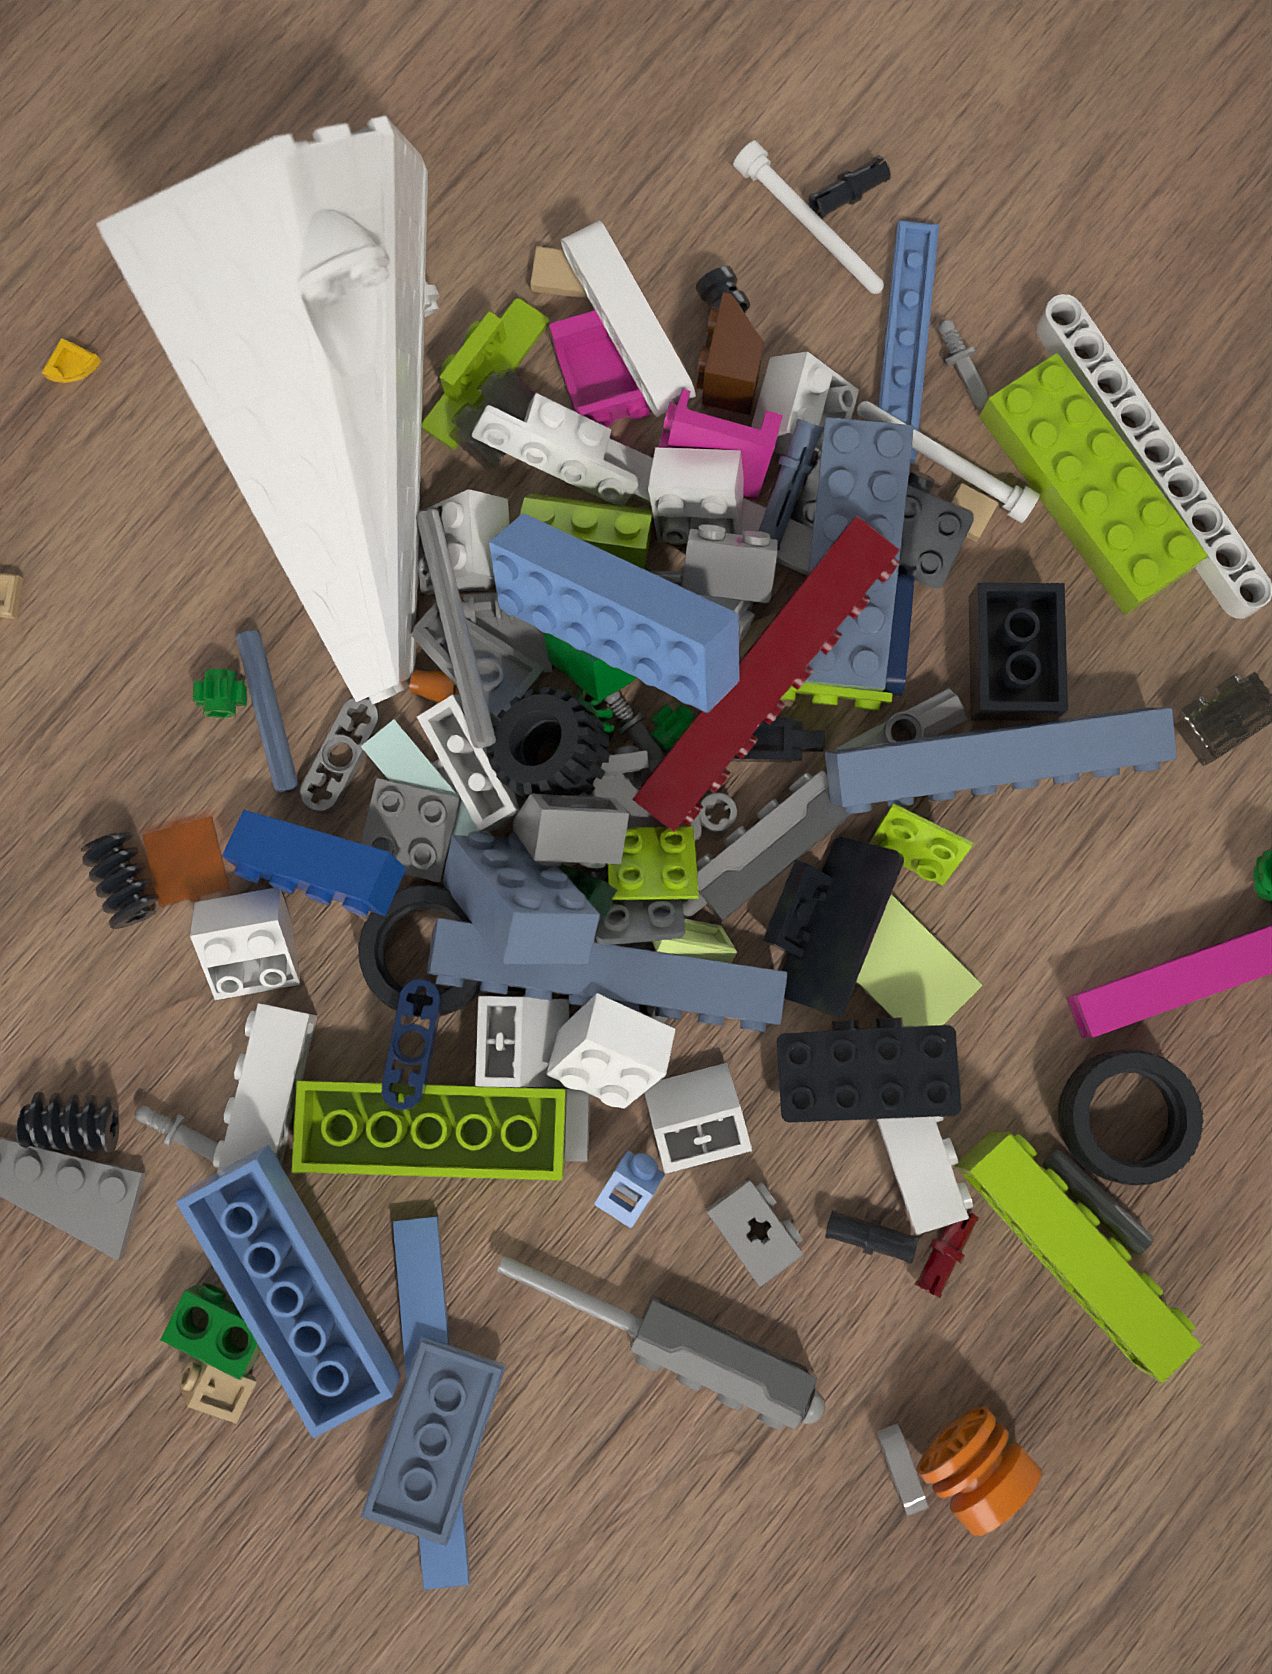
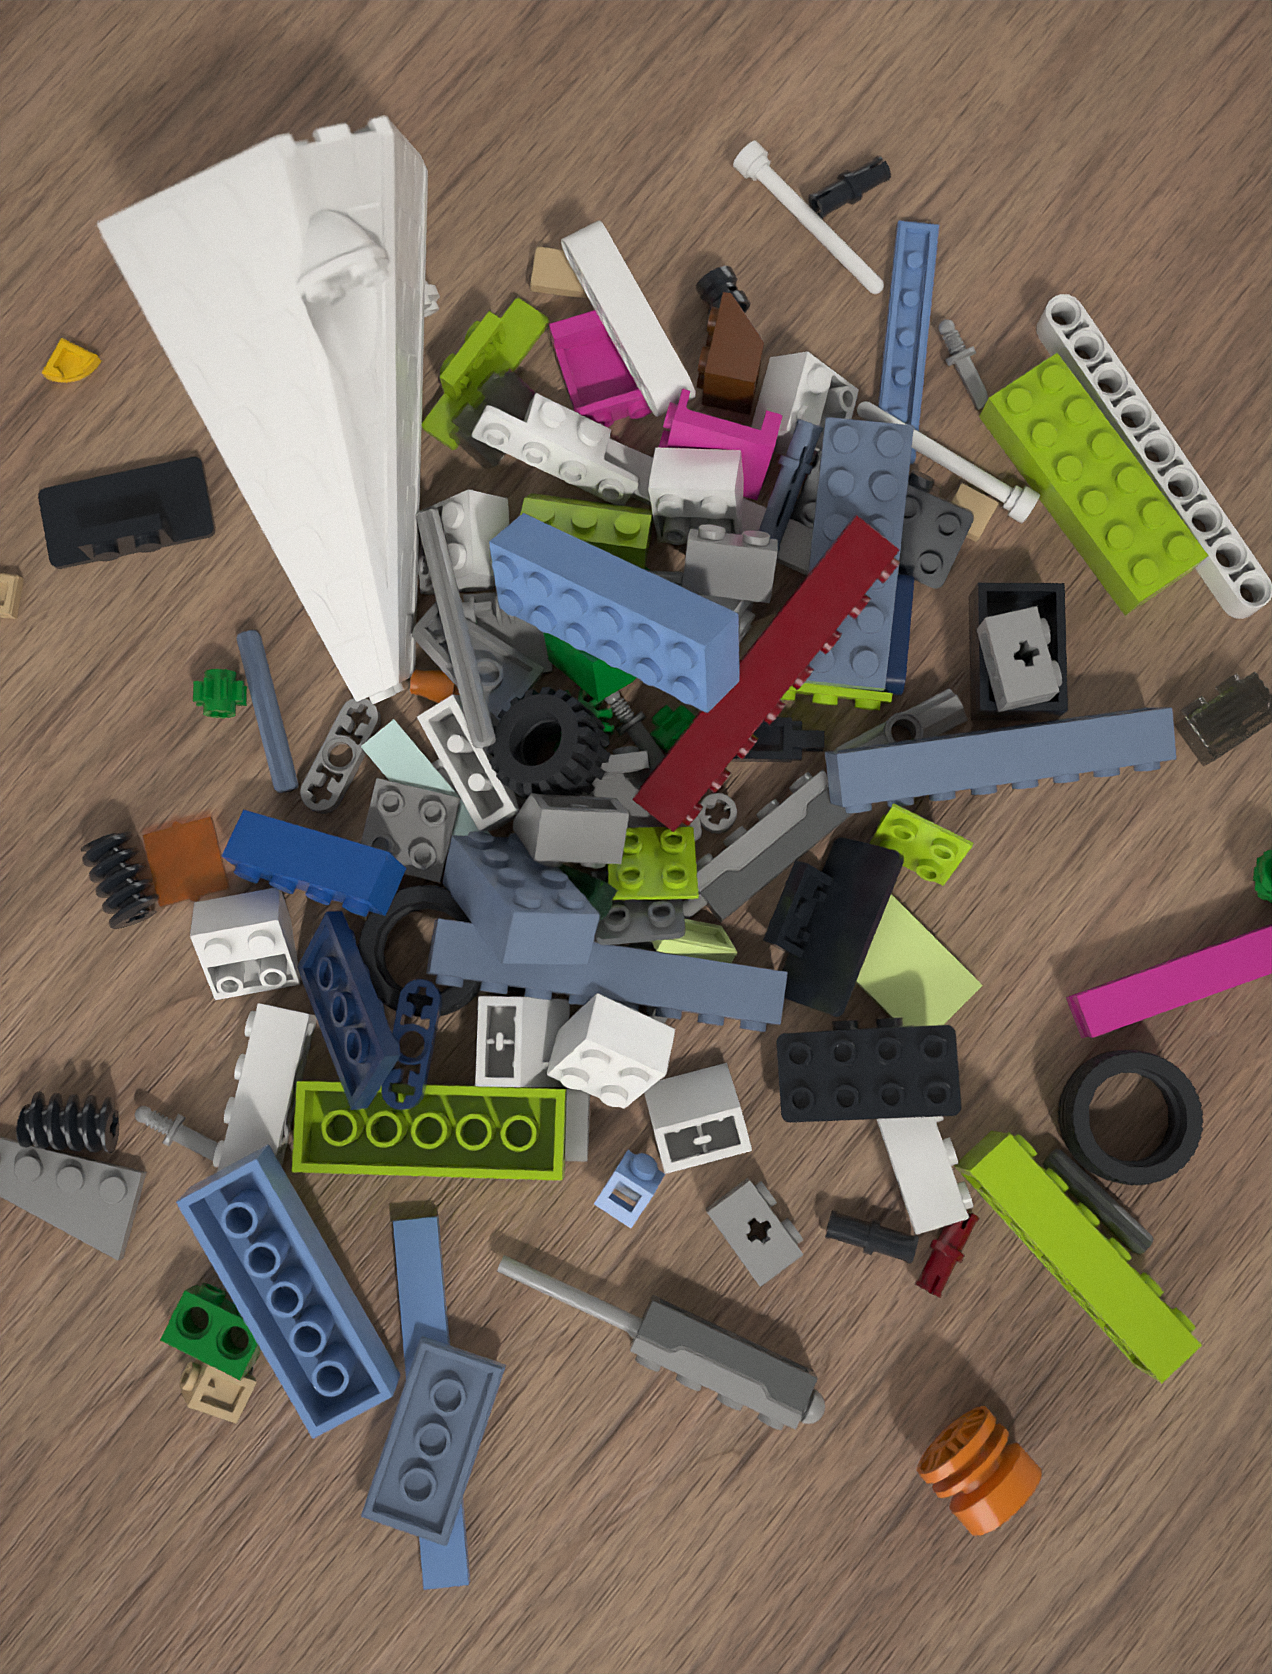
light grey beam [876,1424,928,1516] -> none
none -> black bracket [38,457,216,569]
none -> dark blue plate [297,911,401,1110]
none -> light grey brick [977,606,1062,712]

